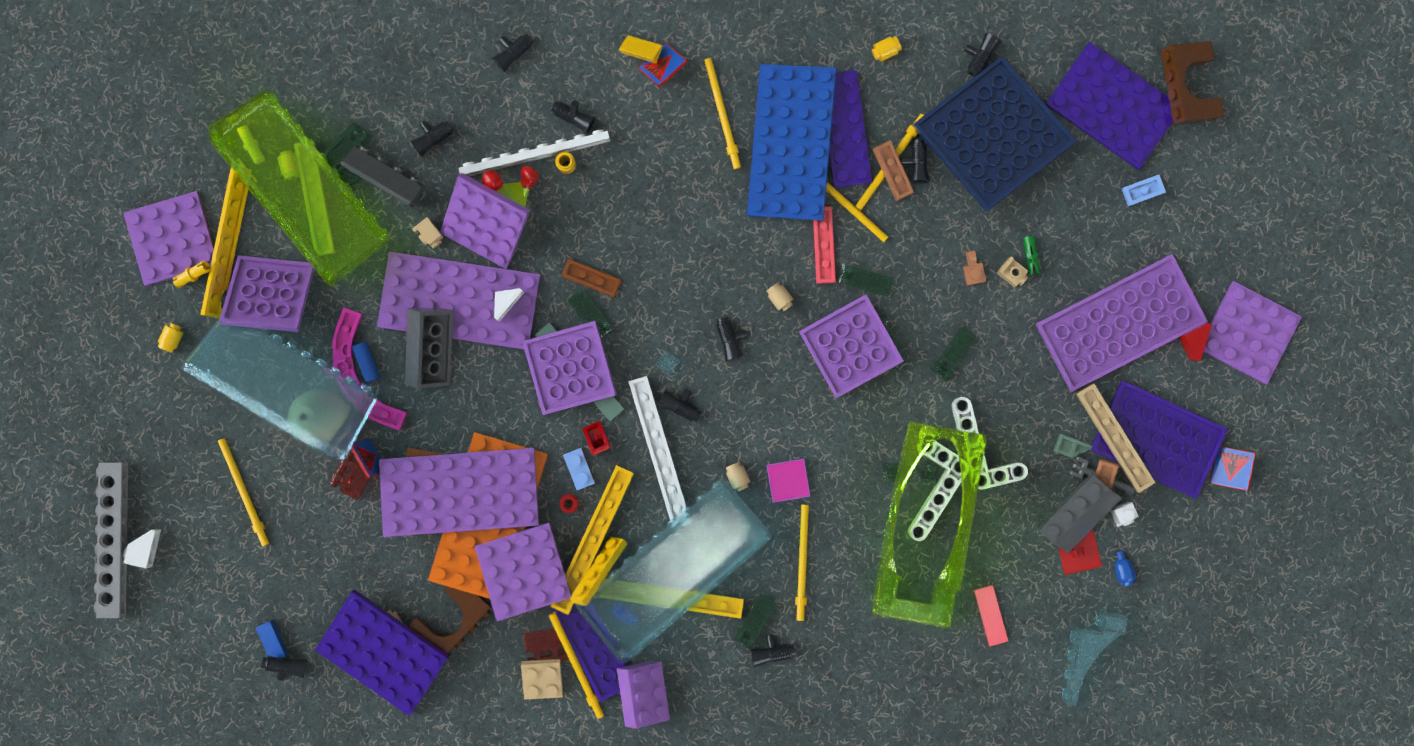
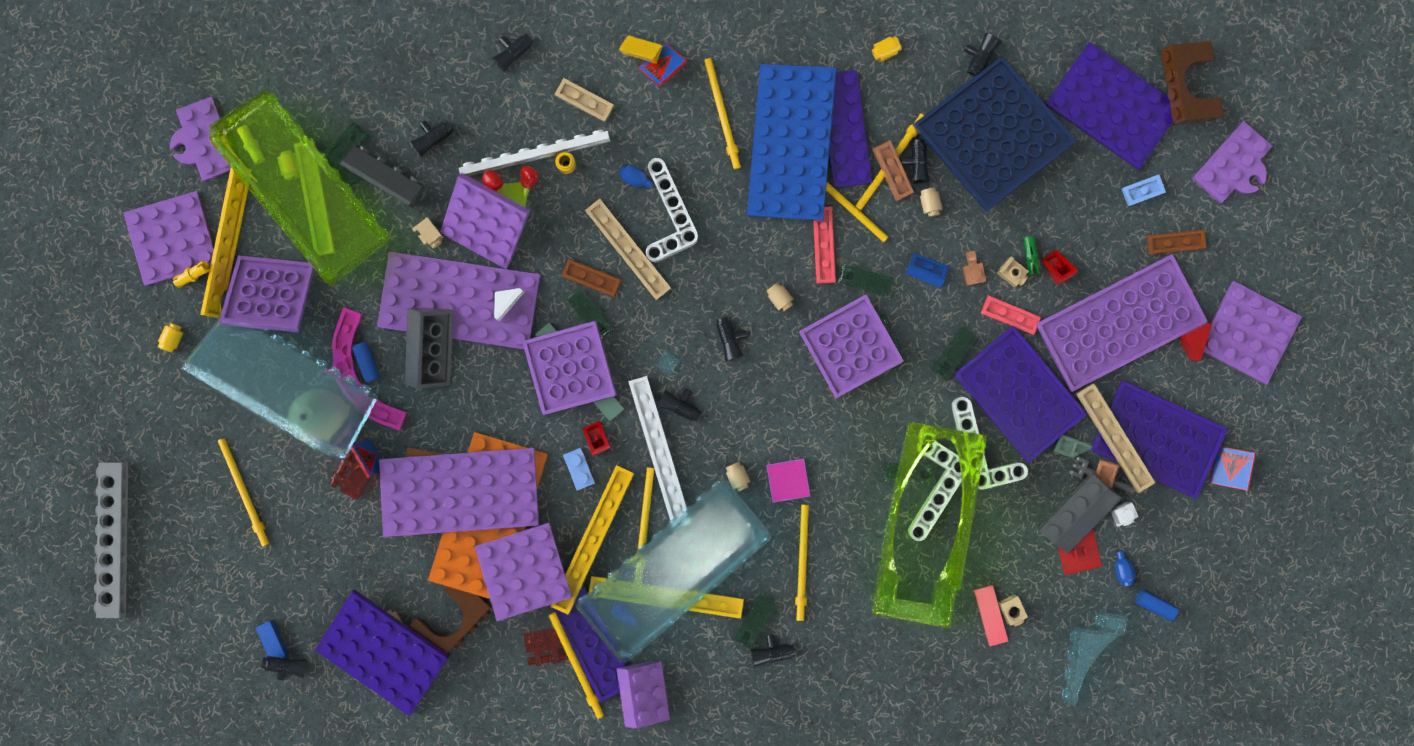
white slope [123,529,161,568] -> none
tan plate [521,659,563,699] -> none
black piece [551,101,595,134] -> none
red plate [559,494,579,513] -> none
yellow plate [570,537,627,606] -> none
none -> medium lavender plate [170,97,239,182]
none -> tan plate [554,78,614,122]
none -> tan plate [585,199,671,300]
none -> blue plant [618,164,653,189]
none -> yellow bar [634,467,654,583]
none -> white beam [646,158,698,262]
none -> blue slope [905,253,949,288]
none -> tan brick [920,187,943,217]
none -> dark purple plate [953,326,1087,463]
none -> coral tile [981,295,1041,335]
none -> tan brick [998,594,1028,626]
none -> red slope [1041,250,1078,285]
none -> blue brick [1135,589,1179,621]
none -> dark orange tile [1146,229,1207,255]
none -> medium lavender plate [1192,121,1272,204]

